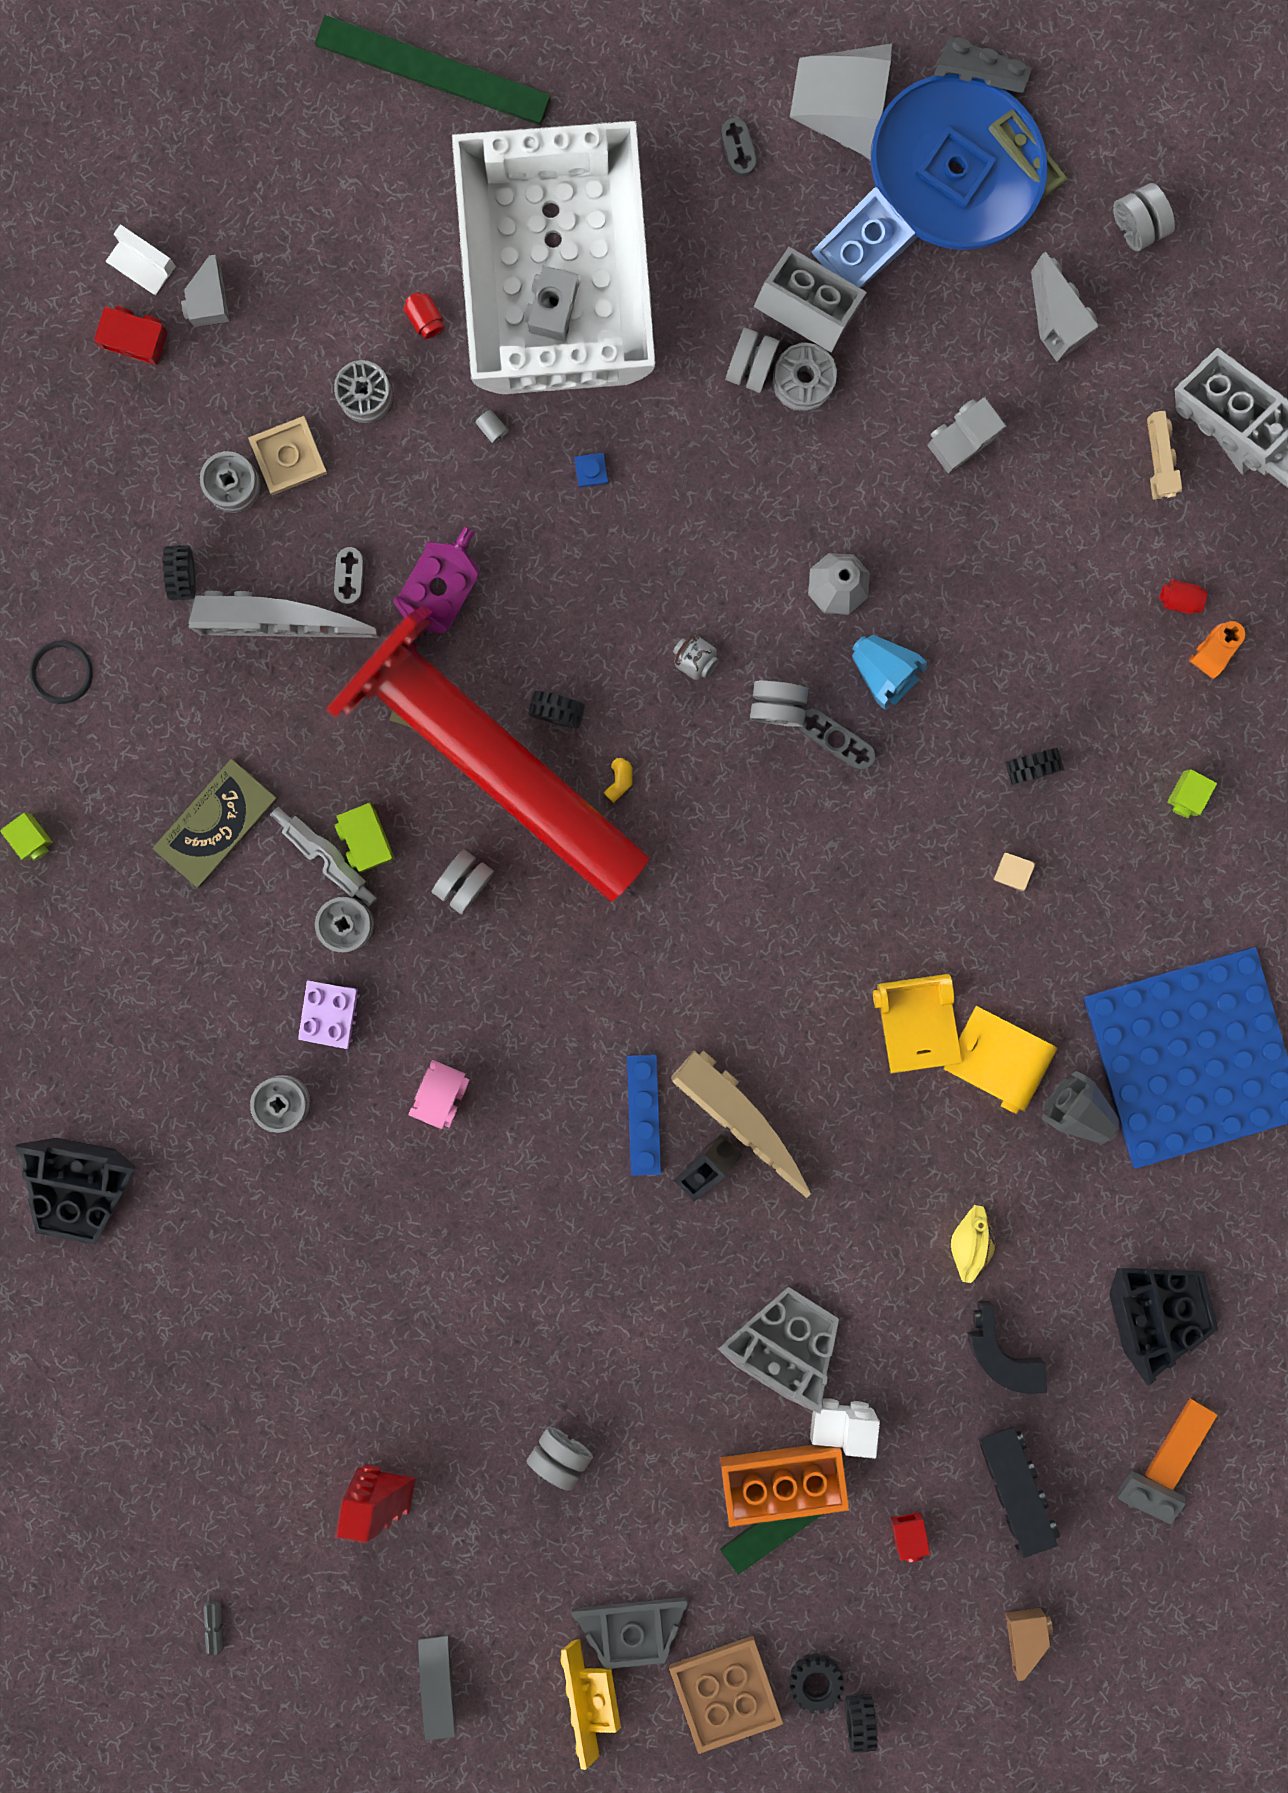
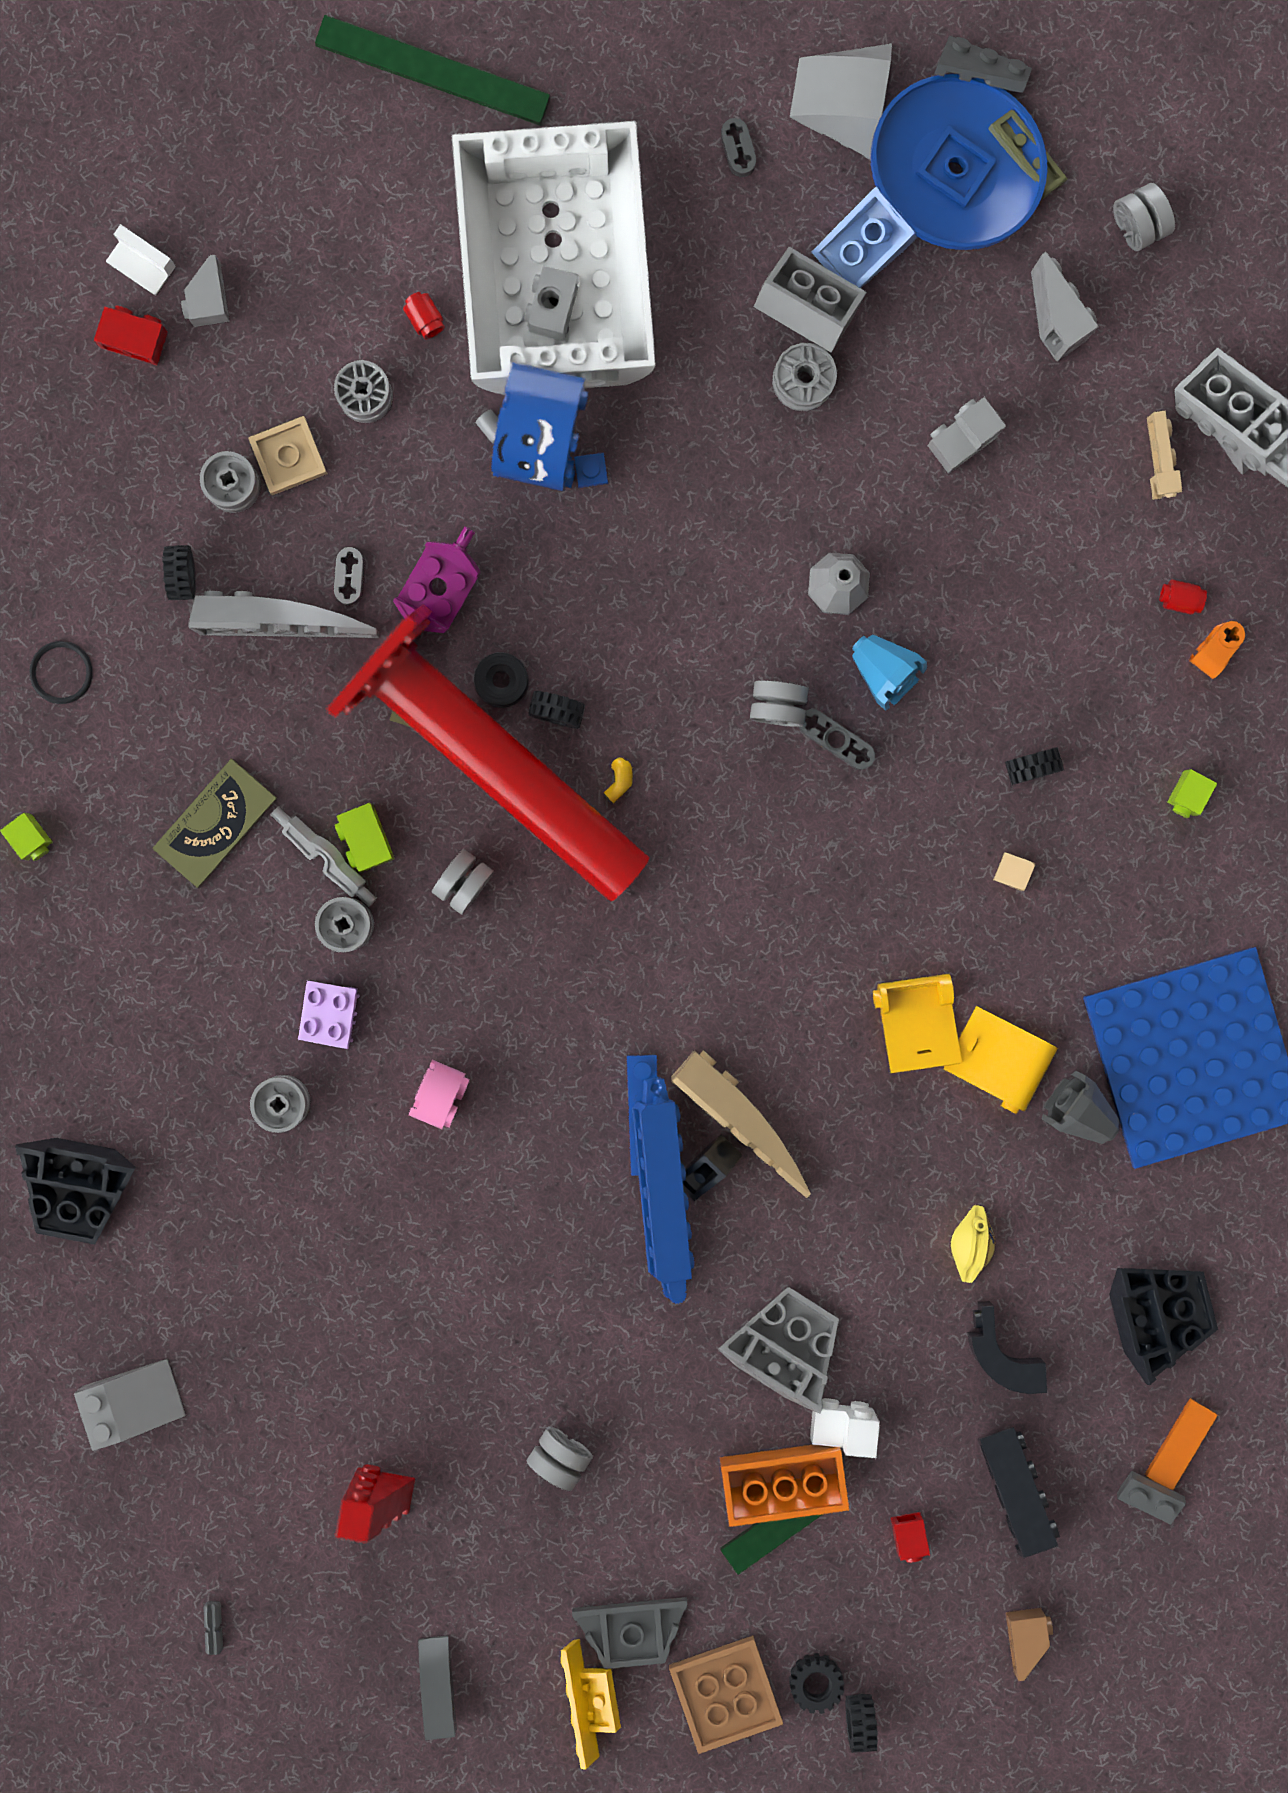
light grey head [673,635,719,680] -> none
light grey wheel [725,327,780,393] -> none
none -> light grey slope [74,1358,186,1451]
none -> black tyre [474,652,529,708]
none -> blue cylinder [492,362,588,492]
none -> blue hinge [632,1077,694,1304]

